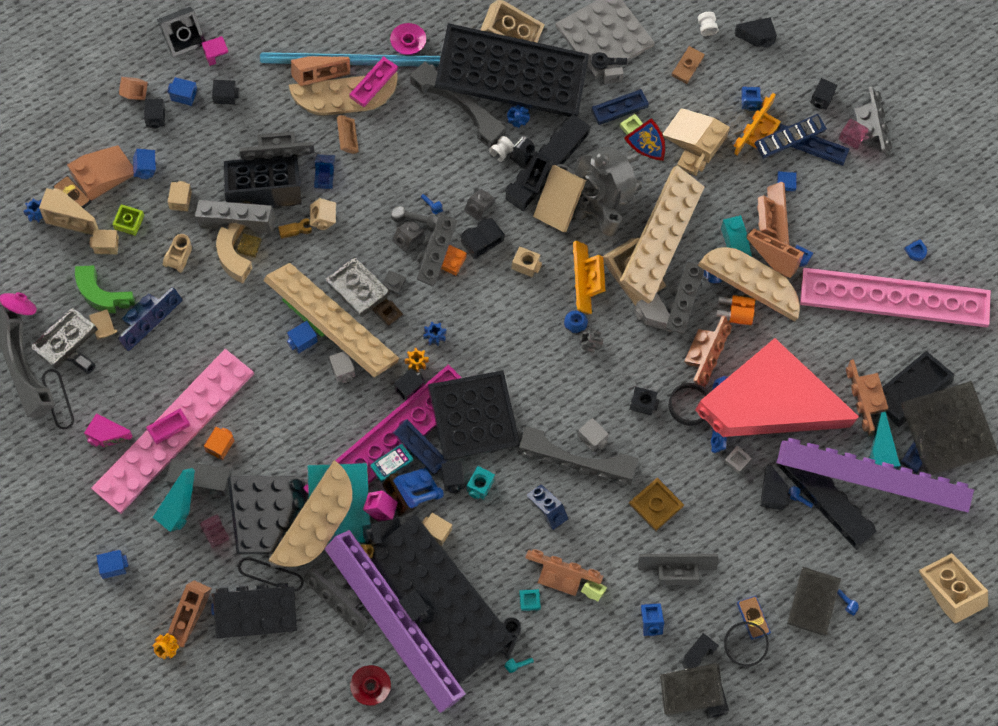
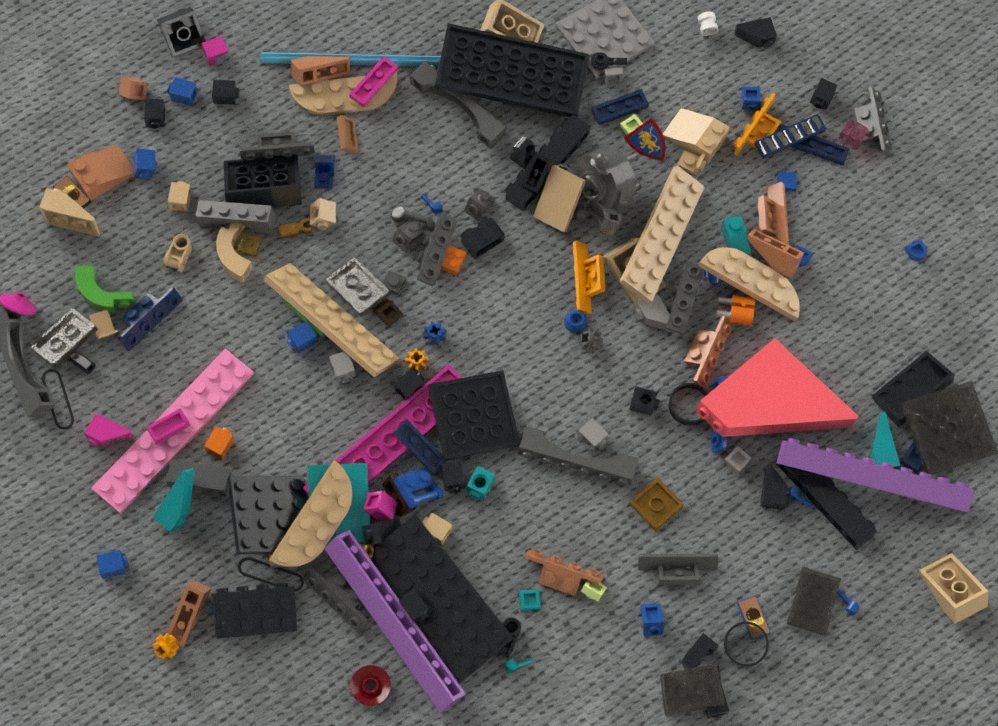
blue gear [23,198,43,223] -> none
tan brick [90,230,119,254] -> none
lime piece [112,204,144,236] -> none
clear pink panel [200,514,229,548] -> none
tile [370,444,413,482] -> none
dark pink dish [390,23,426,55] -> none
white wheel [489,136,514,162] -> none
blue gear [507,105,530,128] -> none
tan brick [512,246,542,277] -> none
dark blue bracket [527,484,568,530] -> none
medium nougat plate [671,46,705,84] -> none
bright pink plate [800,268,991,328] -> none
nougat bracket [846,359,888,436] -> none

